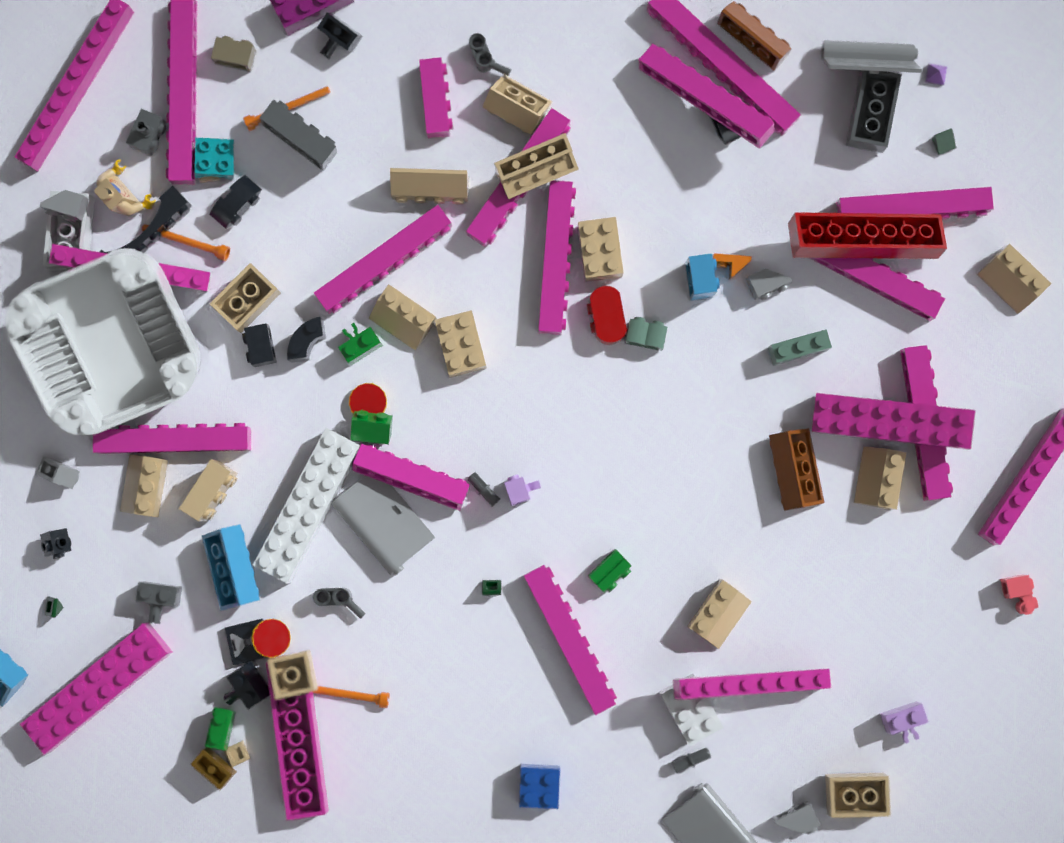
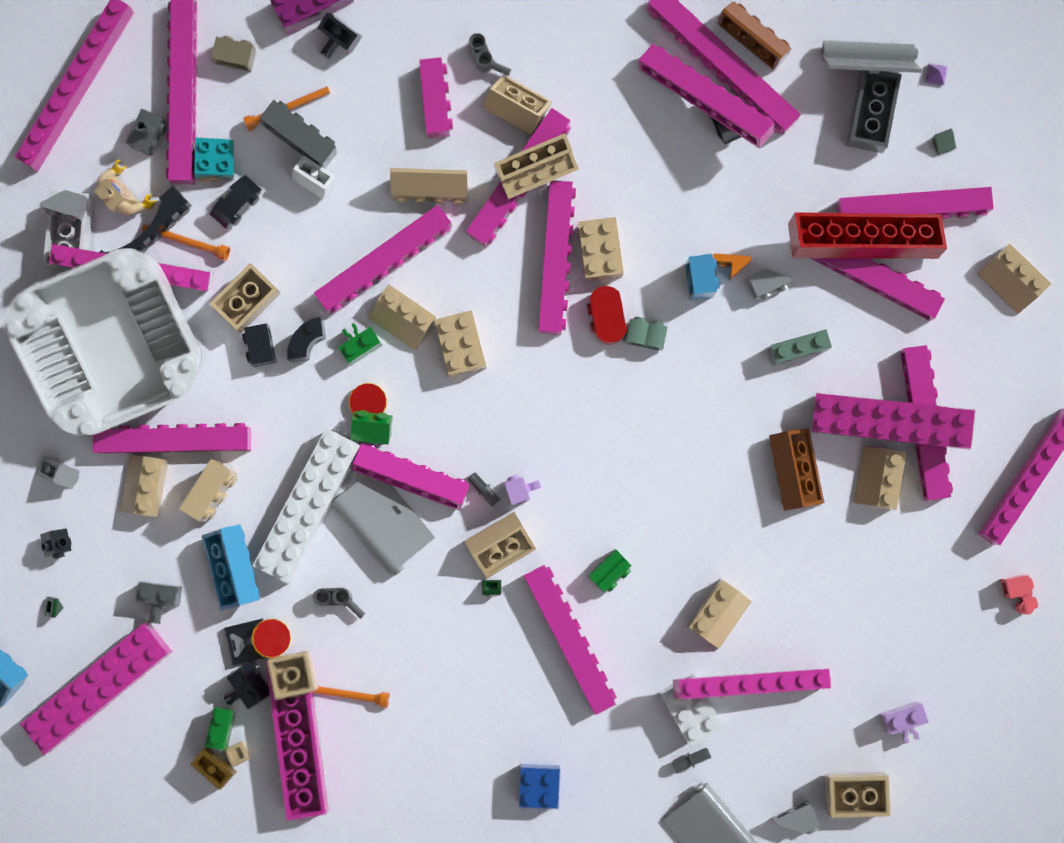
none -> white brick [291,155,336,199]
none -> tan slope [464,512,536,579]

